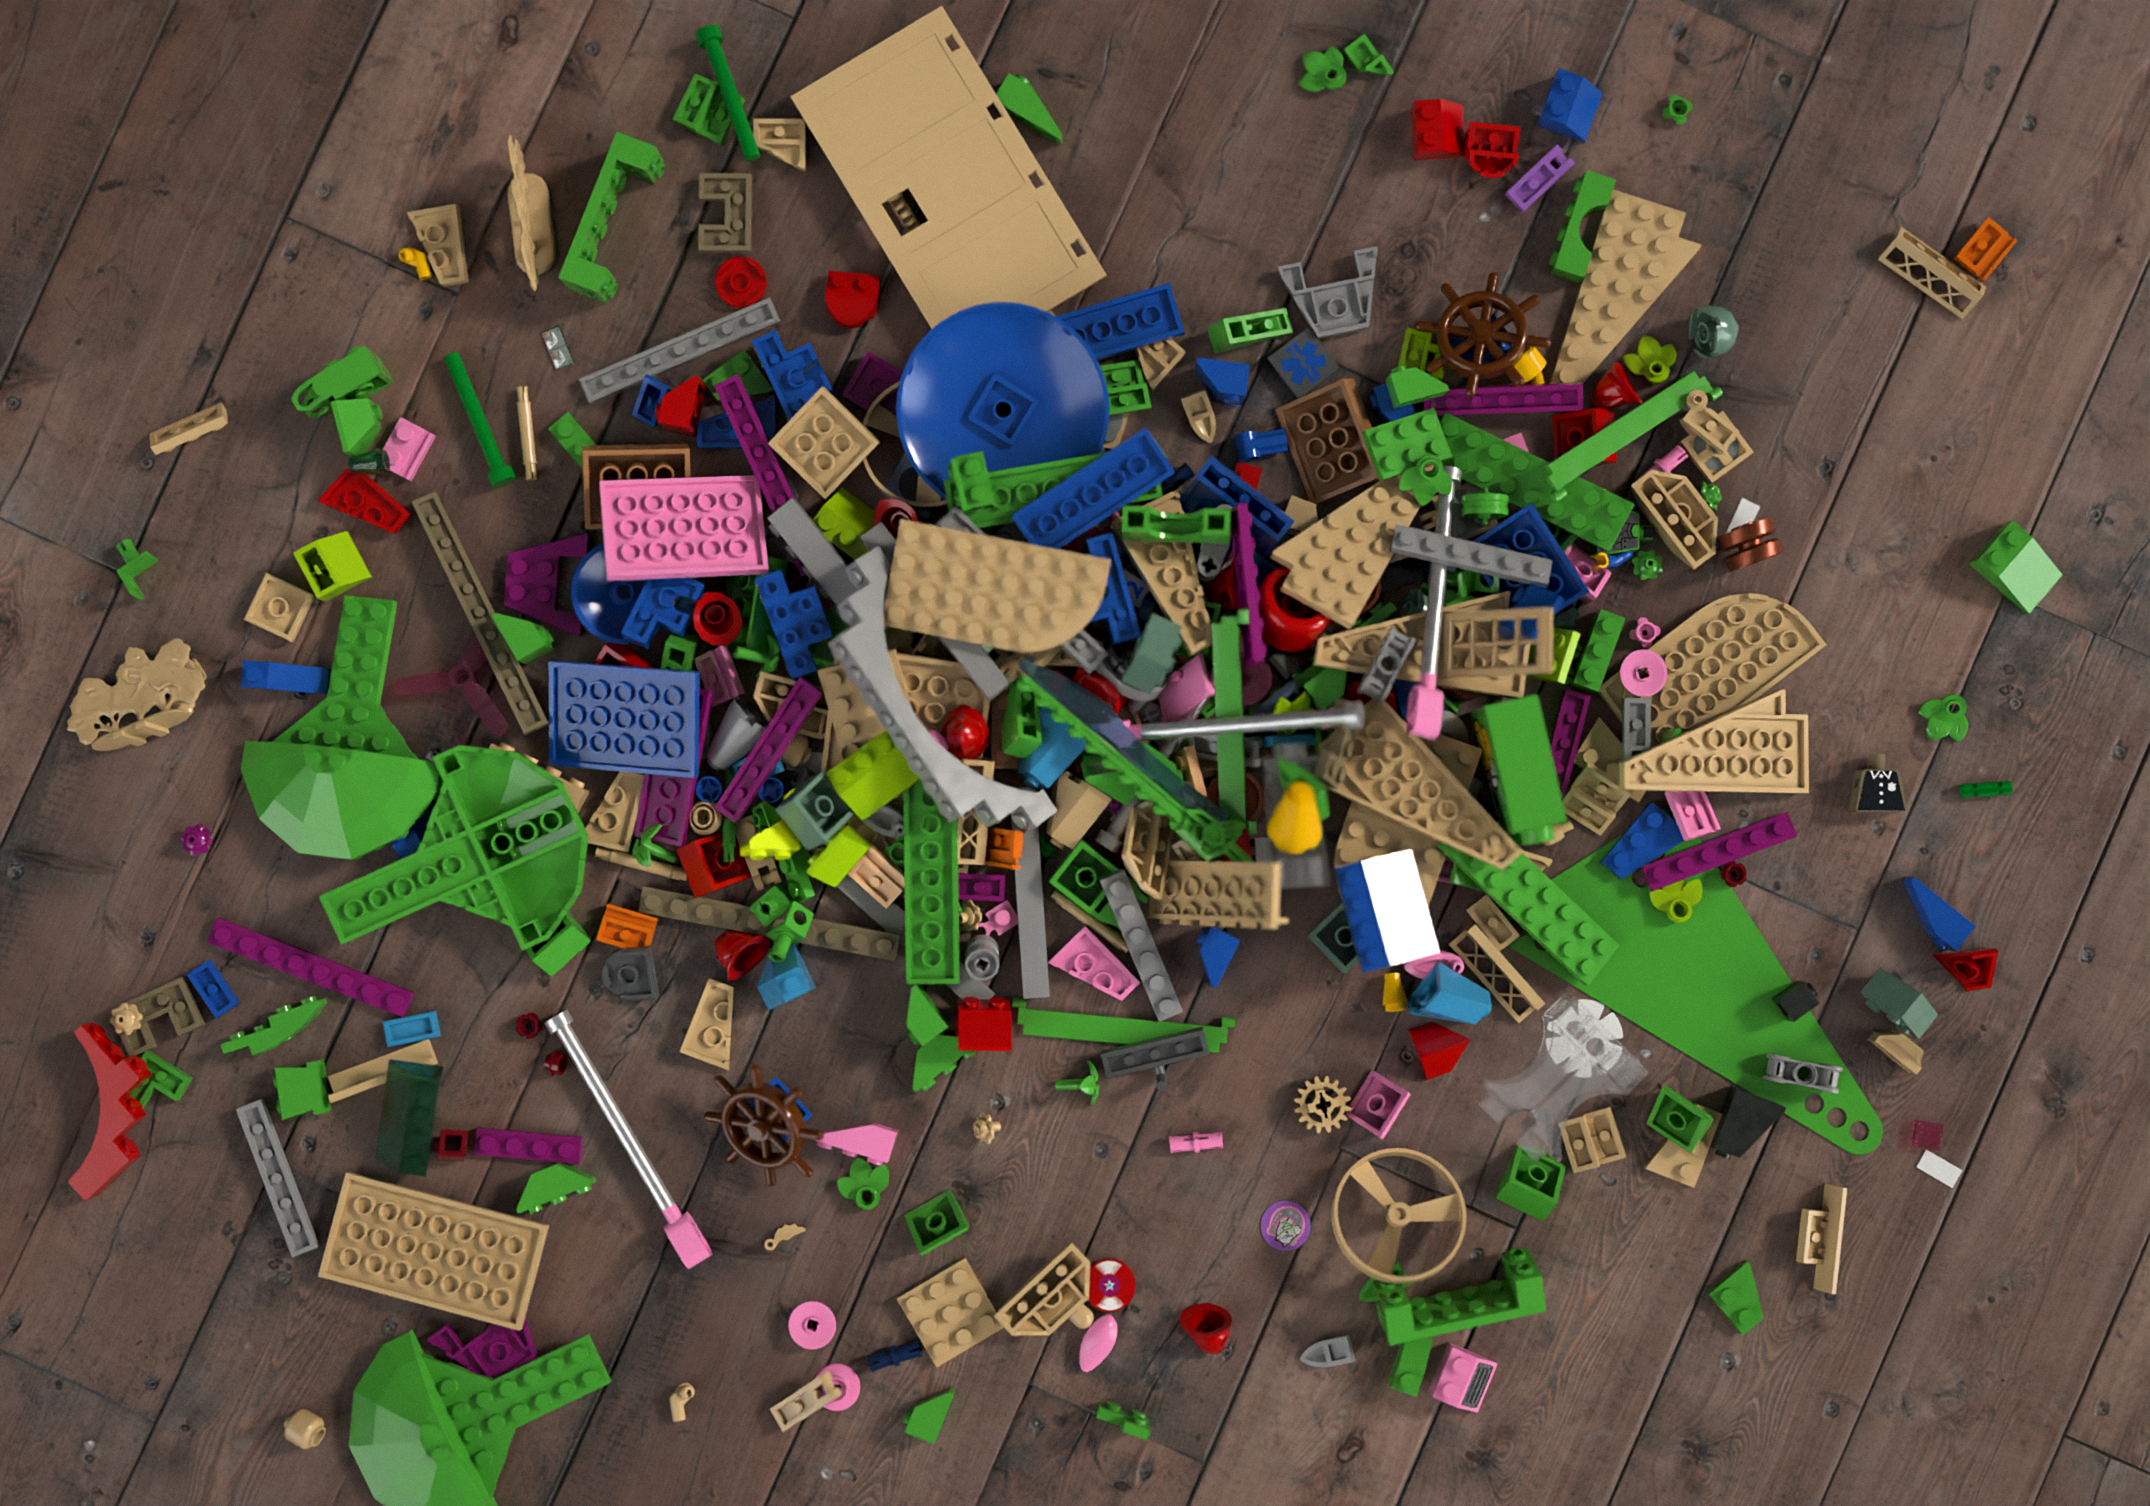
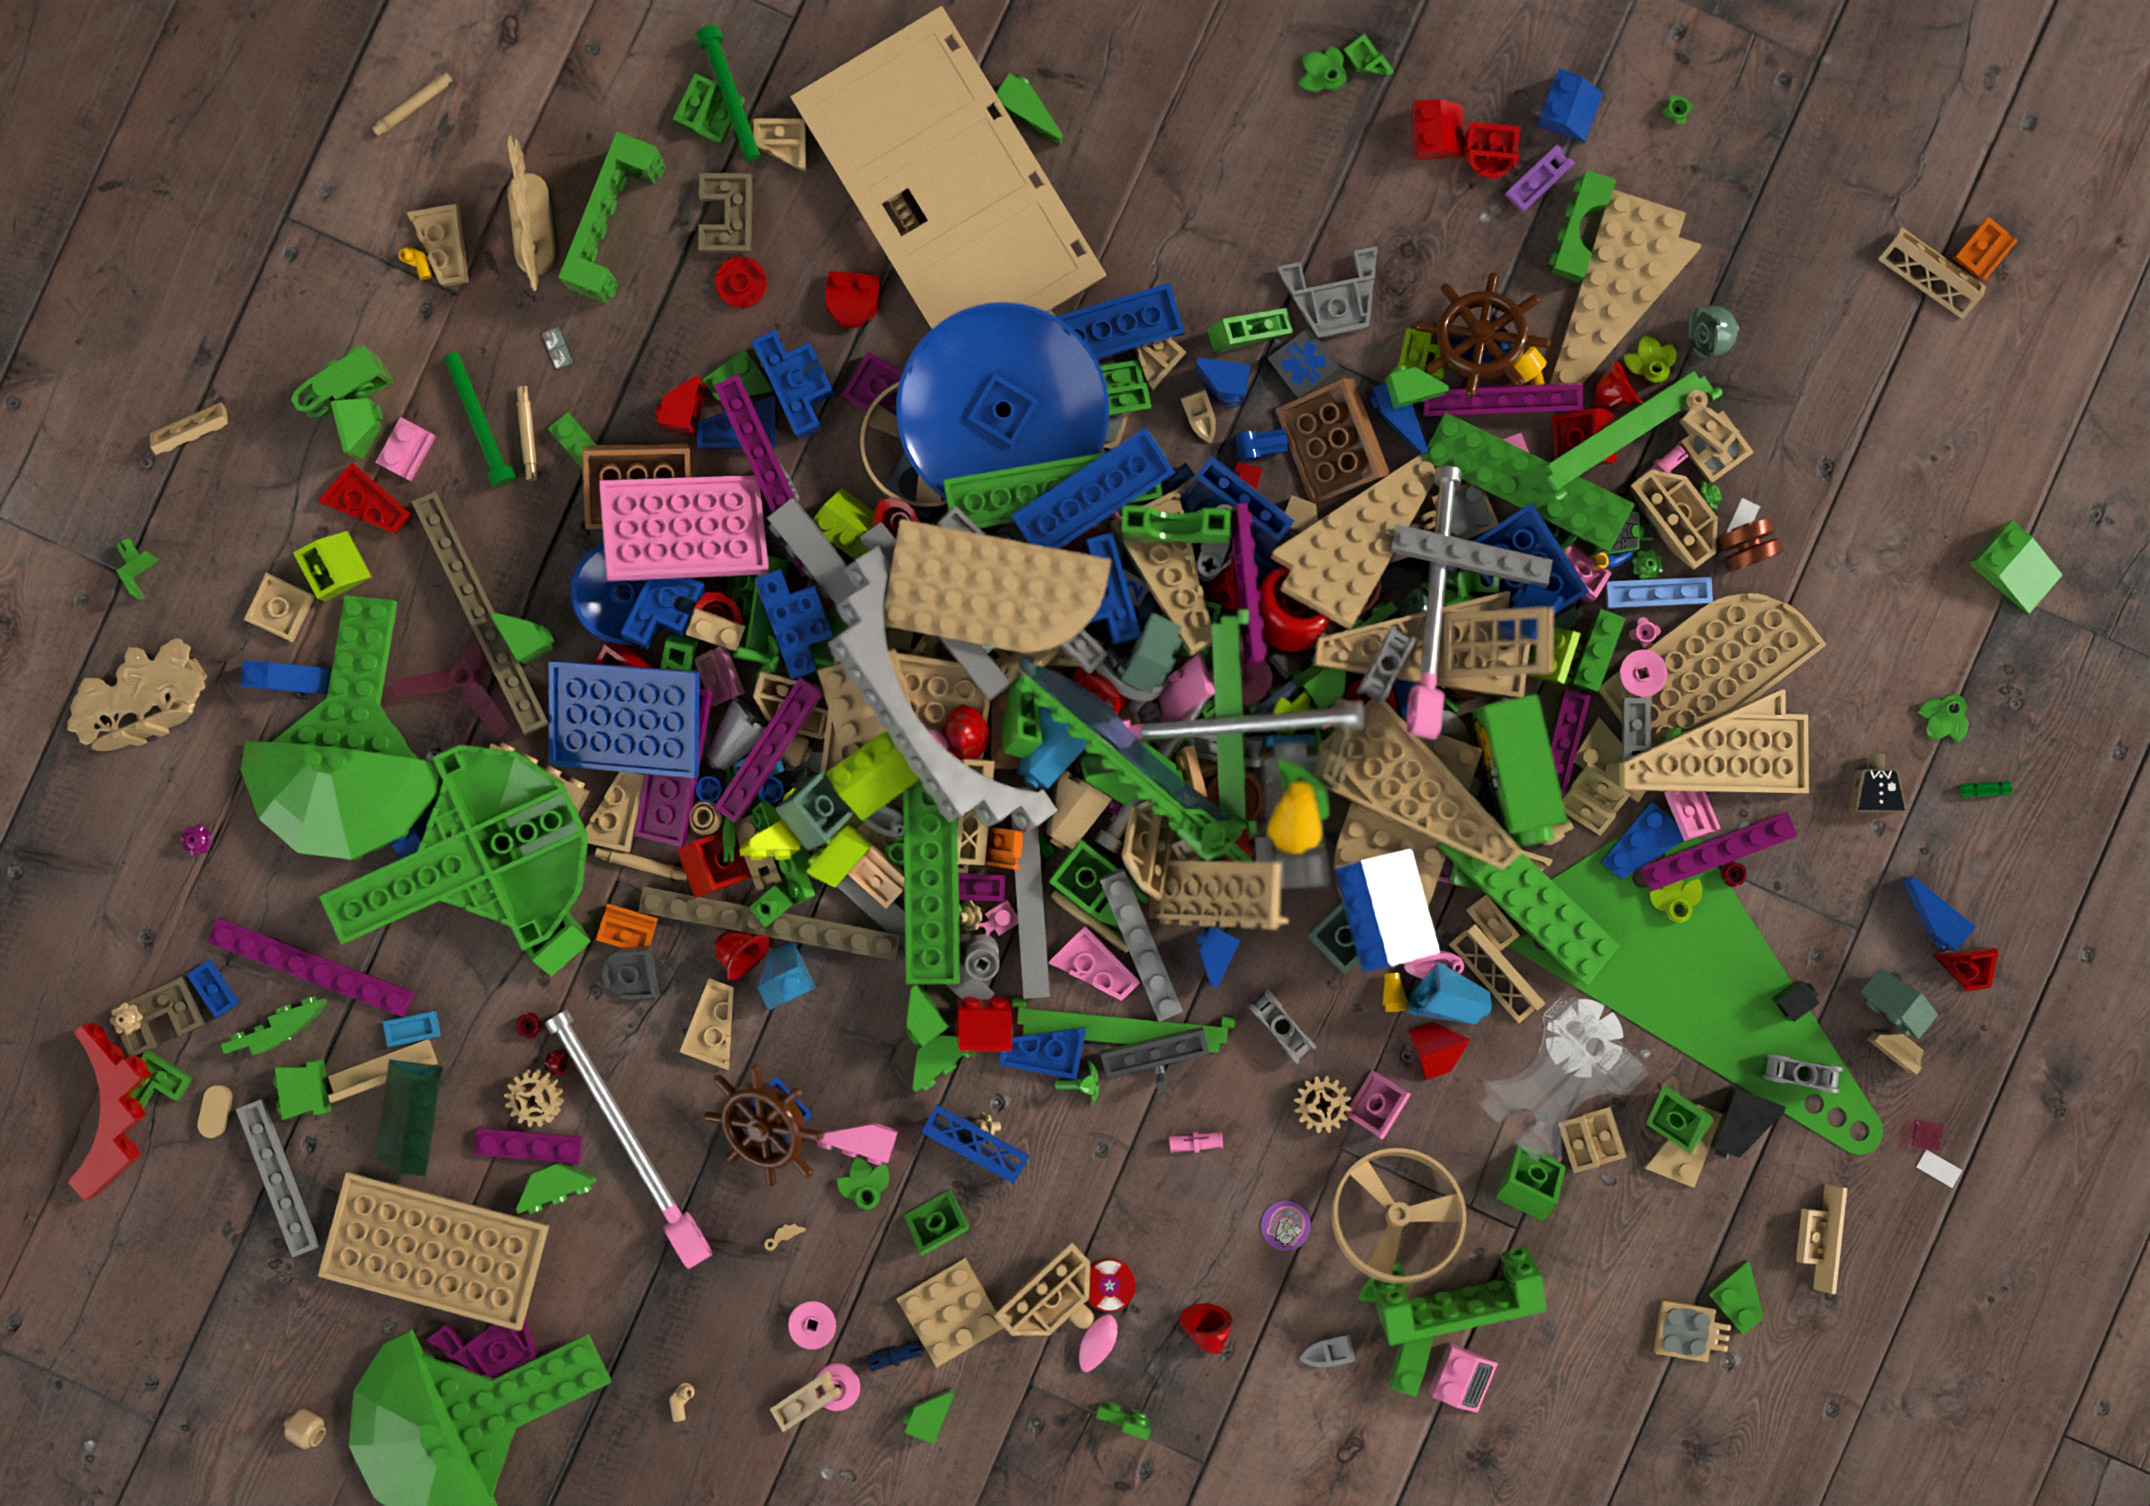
clear green cone [348,448,390,474] -> none
dark red brick [432,1129,468,1162] -> none
magenta wing [504,534,590,636] -> none
light grey tile [579,297,781,404] -> none
blue slope [632,374,672,428] -> none
bright green plant [632,824,677,867] -> none
bright green bracket [765,901,814,963] -> none
tan plate [768,386,880,499] -> none
bright green bracket [947,450,995,511] -> none
bright green plate [1362,408,1452,482] -> none
bright green plate [1399,454,1452,506] -> none
bright green wheel [1461,488,1509,525] -> none
none -> tan tile [198,1085,233,1138]
none -> tan piece [372,72,453,136]
none -> tan gear [504,1069,564,1127]
none -> tan plate [685,608,745,651]
none -> blue fence [921,1104,1030,1184]
none -> blue wing [999,1027,1086,1080]
none -> light grey piece [1248,989,1317,1064]
none -> light blue plate [1605,577,1713,609]
none -> piece [1654,1299,1731,1362]

